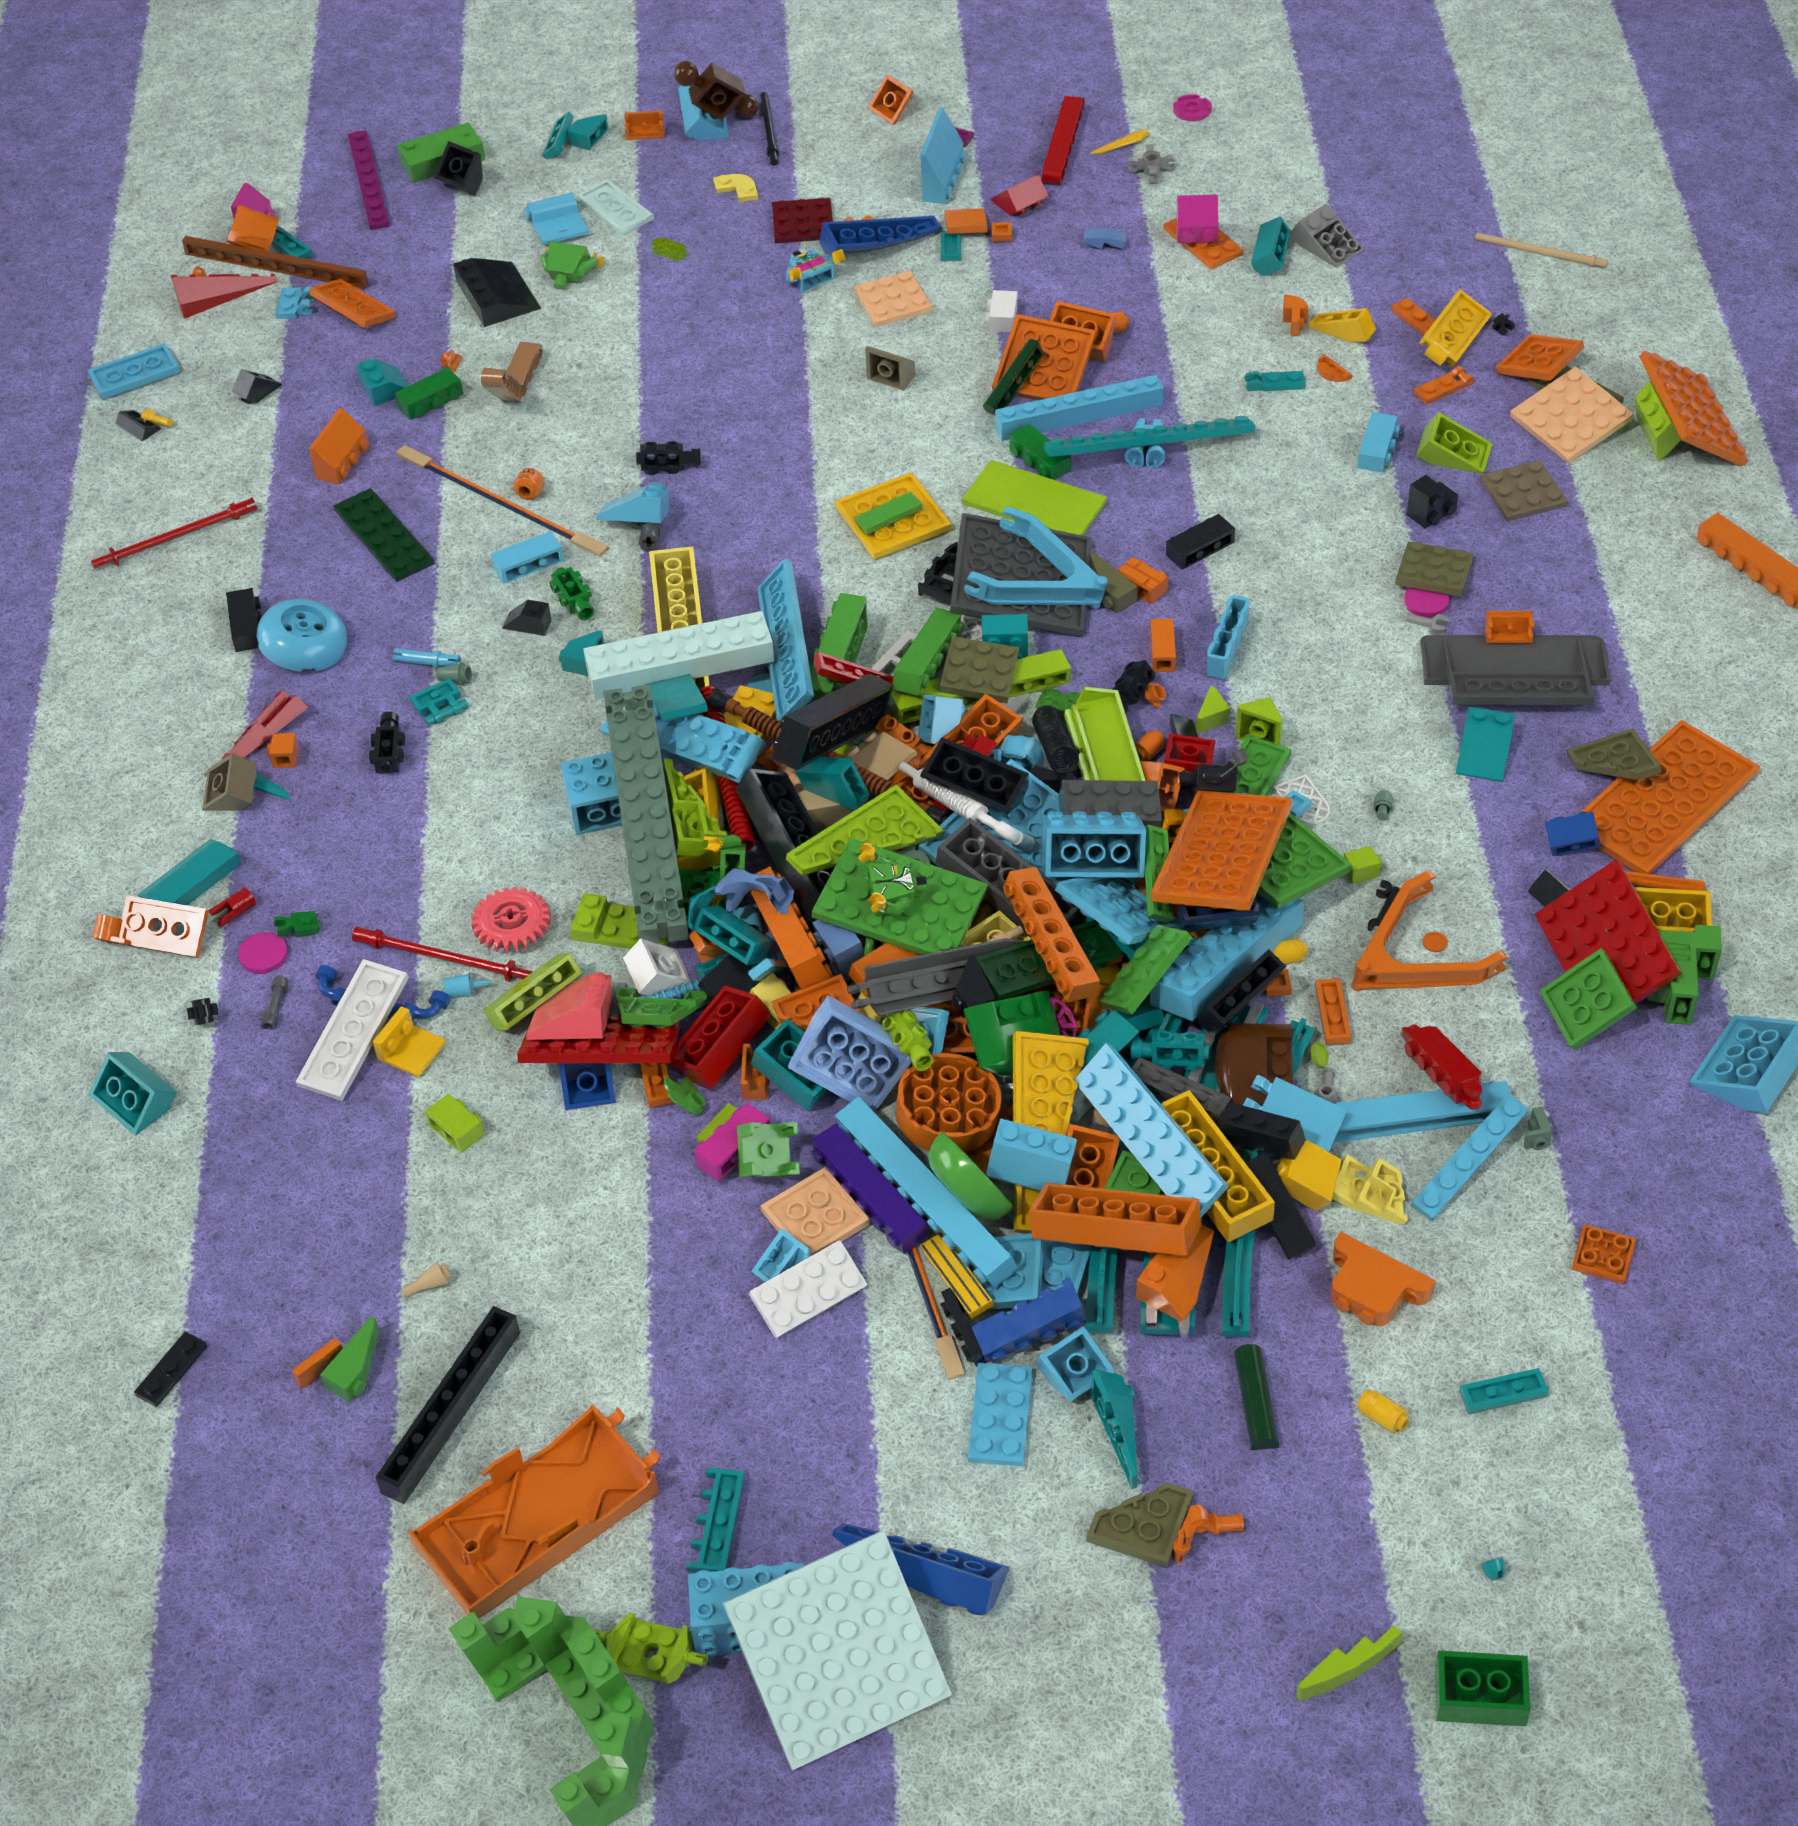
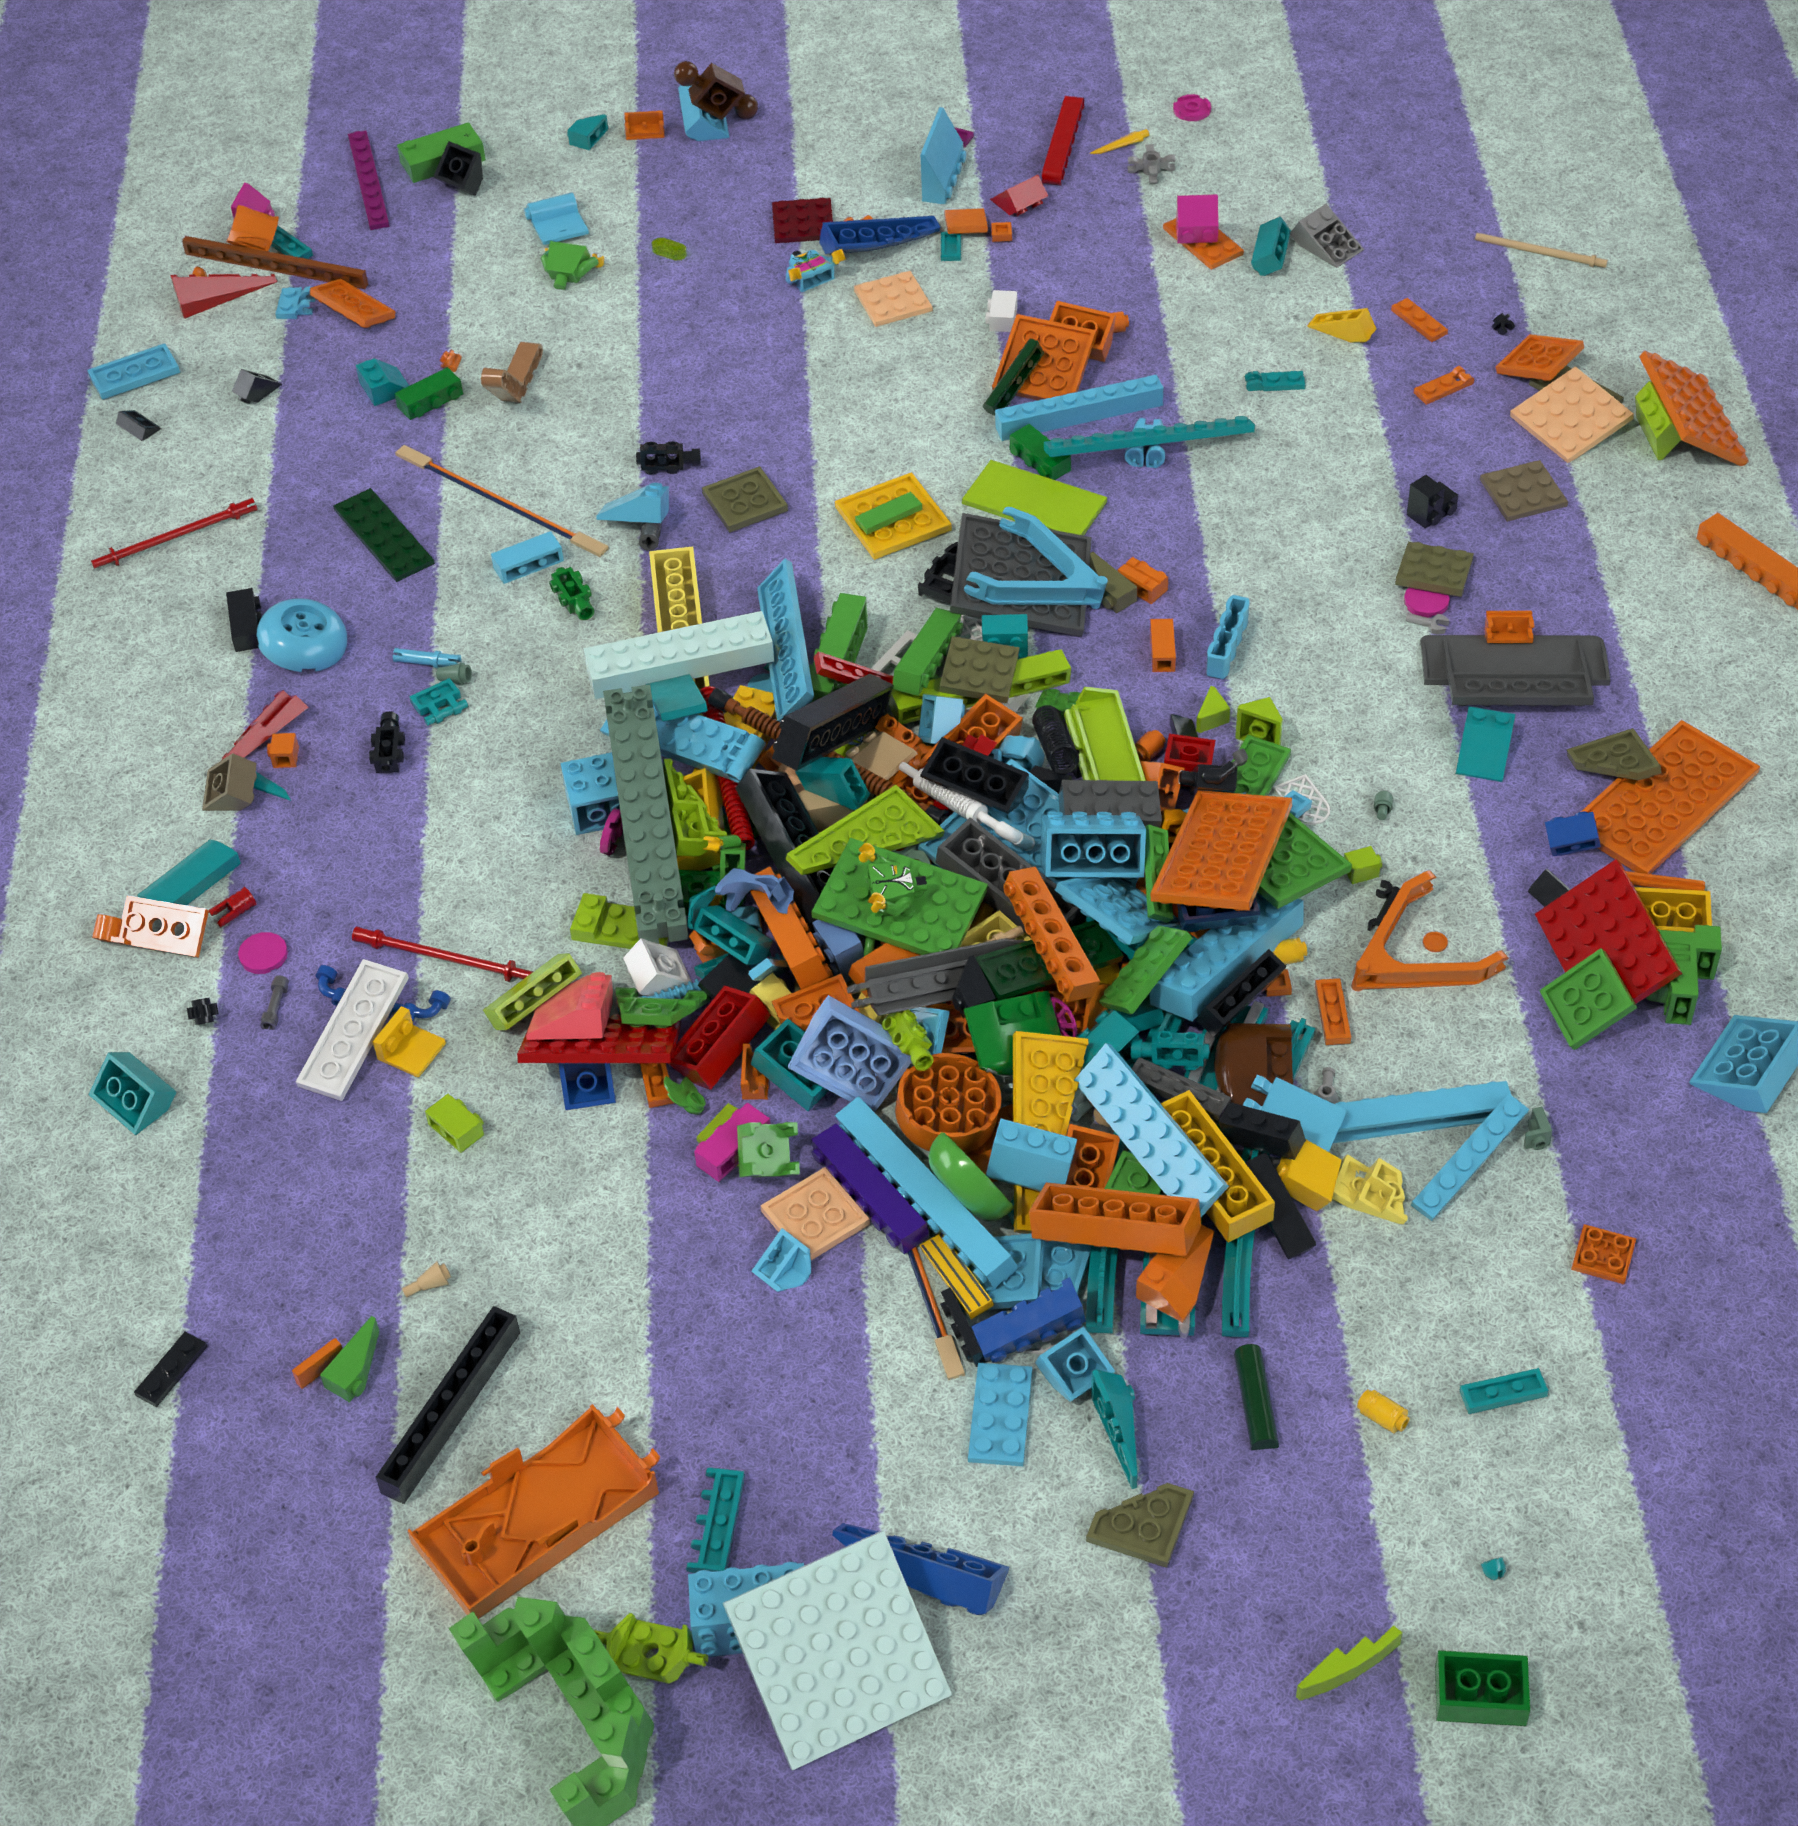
yellow bar [140,409,173,427] -> none
green plate [274,911,320,937] -> none
orange slope [309,408,369,485] -> none
medium azure piece [443,972,491,997] -> none
black slope [453,258,541,327] -> none
coral gear [471,887,551,953] -> none
black slope [502,600,552,636] -> none
orange head [513,468,545,500] -> none
teal plate [542,112,574,159] -> none
teal slope [559,630,604,676] -> none
light aqua tile [576,179,654,236] -> none
light yellow plate [713,174,758,202] -> none
white plate [748,1240,867,1339] -> none
black bar [760,92,779,166] -> none
dark tan slope [865,346,915,391] -> none
orange slope [868,74,914,125] -> none
medium blue slope [1083,228,1126,249] -> none
black brick [1112,660,1155,715] -> none
orange plate [1144,682,1166,708] -> none
black brick [1166,514,1235,570] -> none
orange pin [1173,1505,1244,1563] -> none
orange brick [1283,295,1309,336] -> none
lime piece [1311,1042,1328,1068] -> none
orange tile [1317,354,1352,382] -> none
orange brick [1330,1232,1436,1326] -> none
medium azure brick [1358,412,1400,473] -> none
red hinge [1402,1024,1482,1110] -> none
lime slope [1416,412,1493,474] -> none
yellow hinge [1419,289,1492,368] -> none
none -> dark pink tile [600,808,623,856]
none -> olive plate [702,466,788,533]

